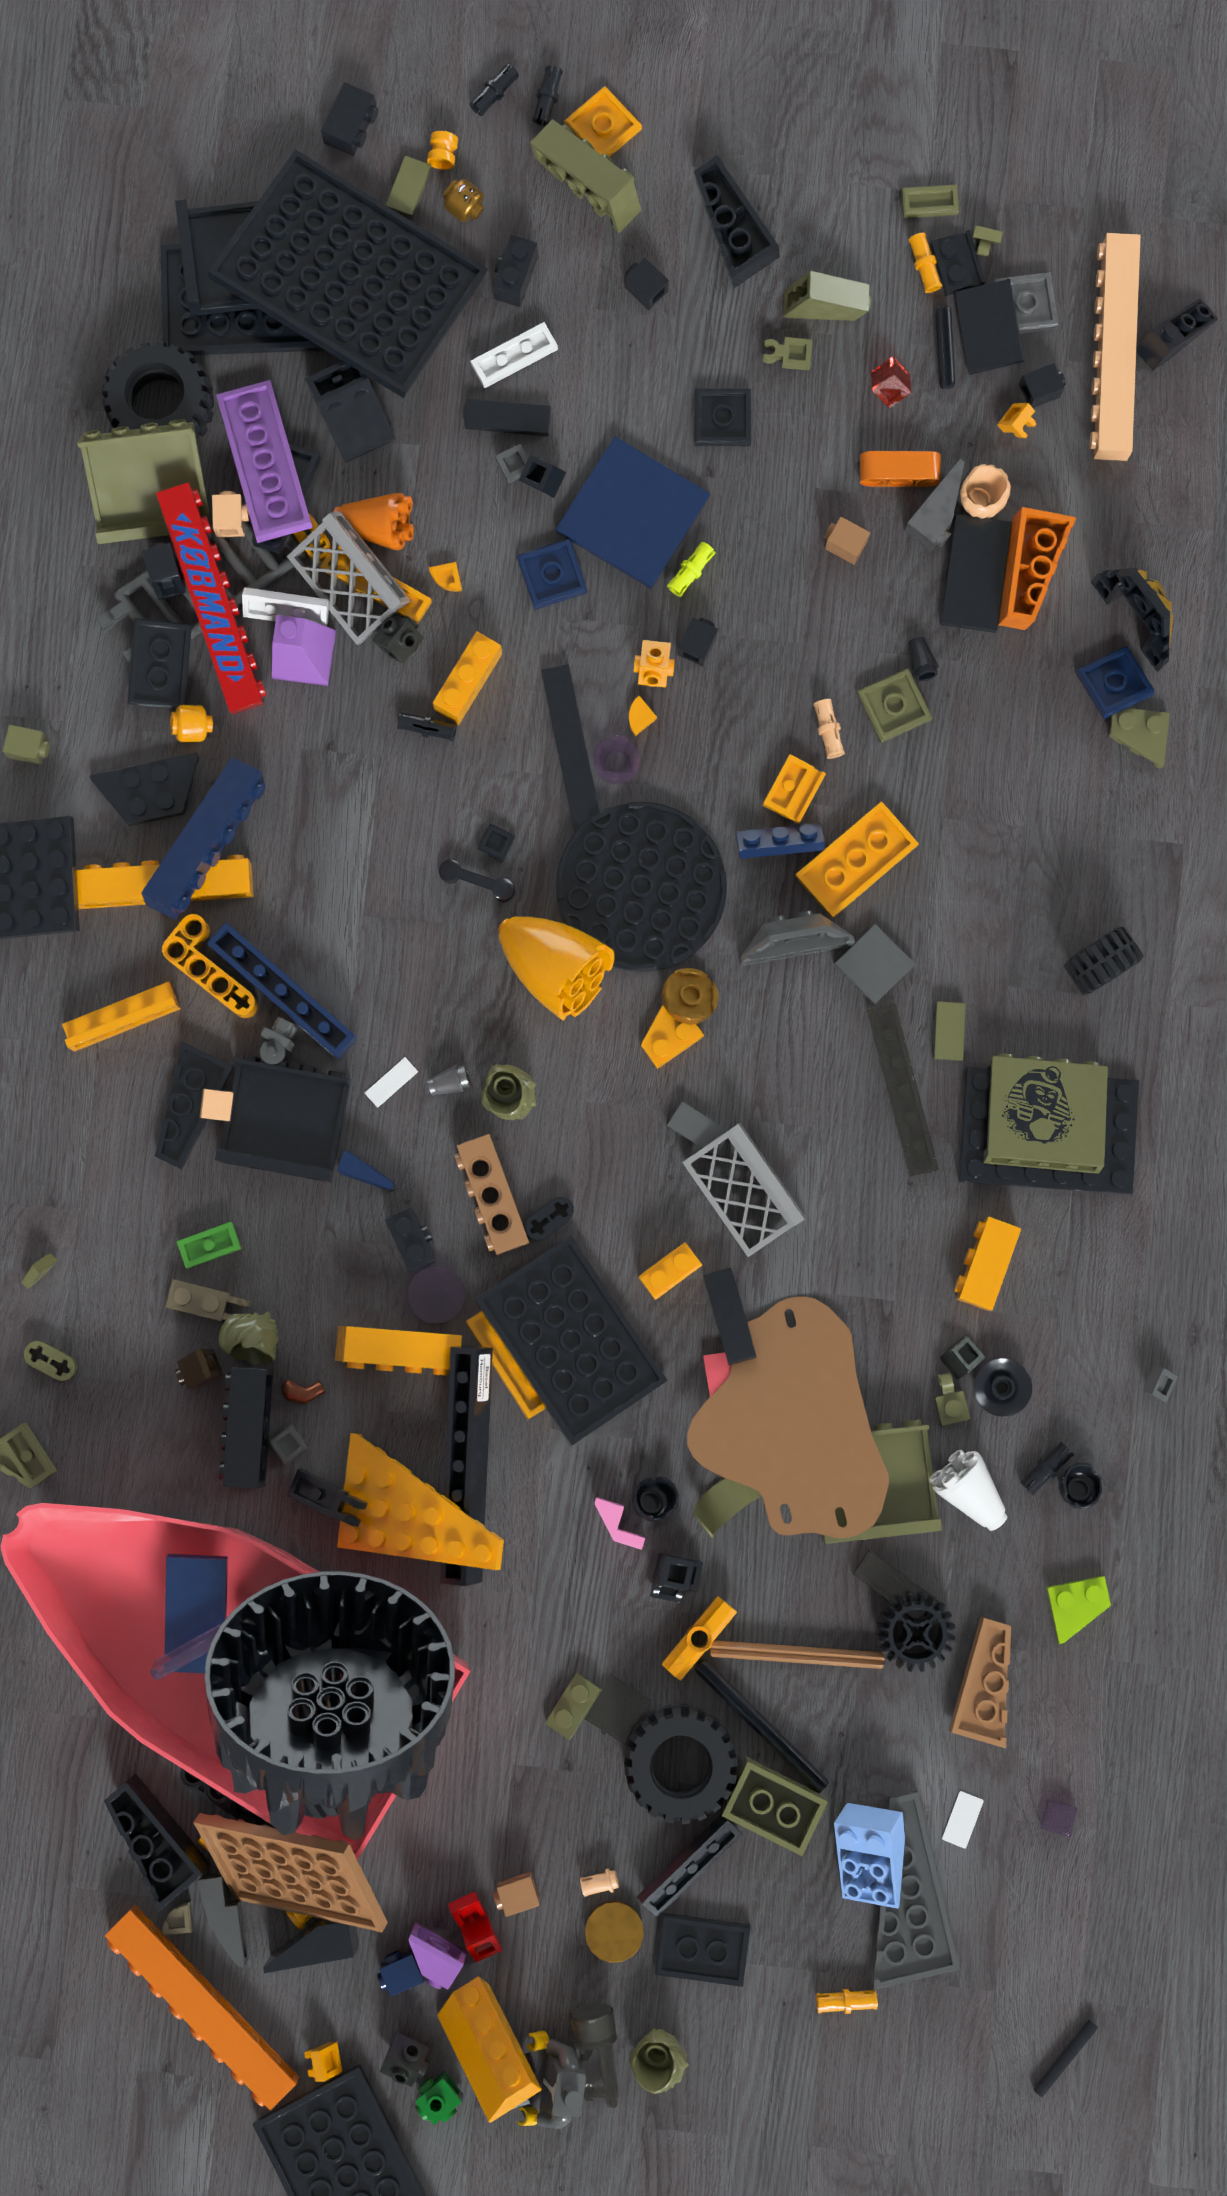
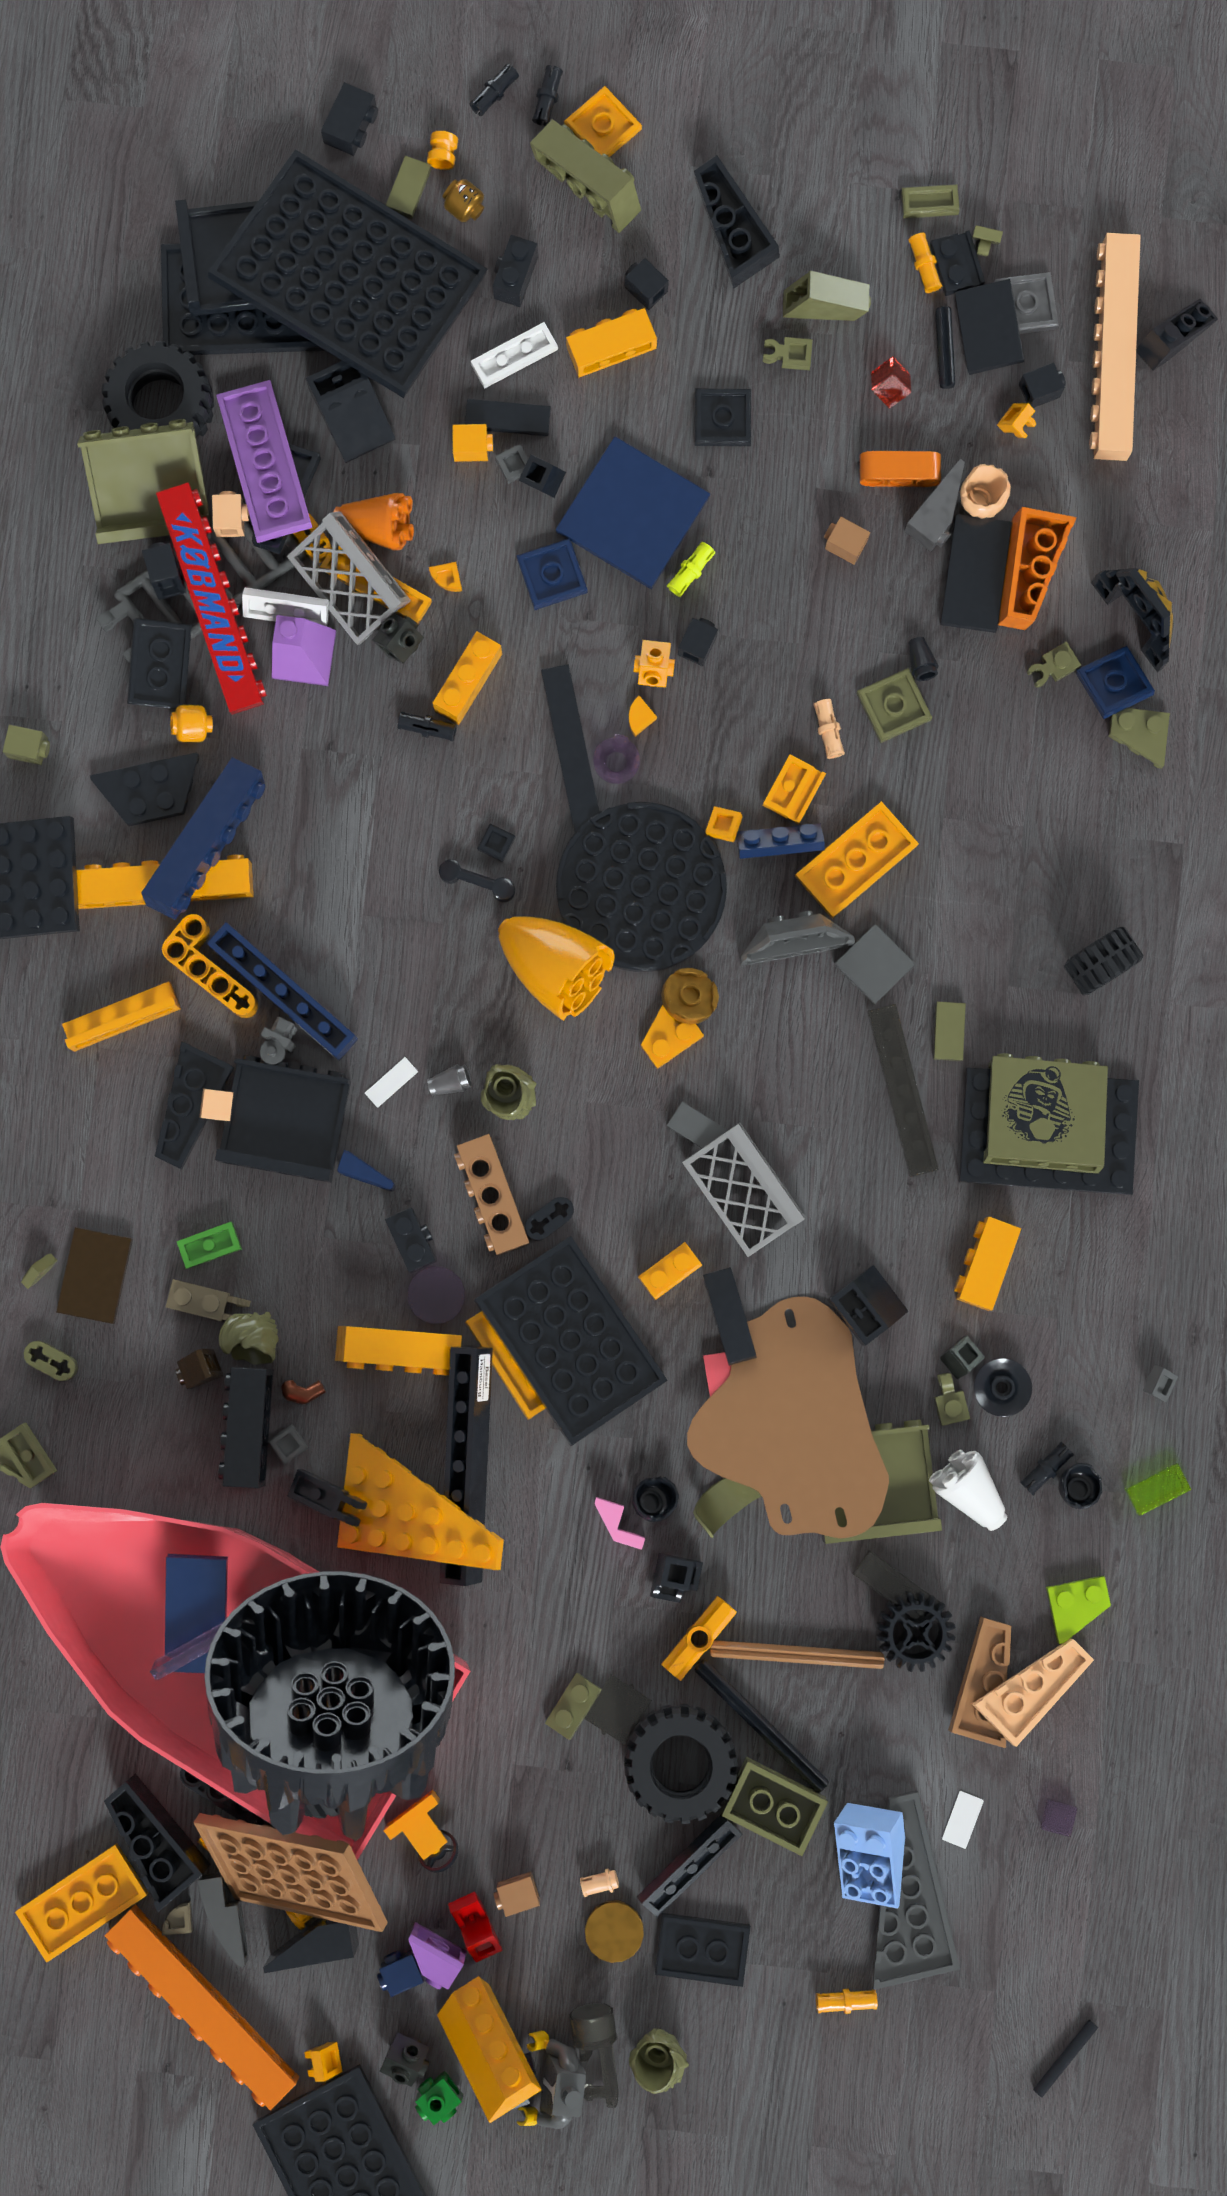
none -> light orange plate [15,1843,149,1963]
none -> dark brown tile [56,1227,133,1324]
none -> light orange piece [383,1790,459,1873]
none -> light orange brick [453,424,493,462]
none -> light orange brick [566,308,657,378]
none -> light orange plate [705,806,743,842]
none -> black slope [827,1265,908,1346]
none -> light nougat wing [972,1639,1094,1747]
none -> olive plate [1027,641,1081,688]
none -> clear neon green tile [1125,1463,1191,1516]

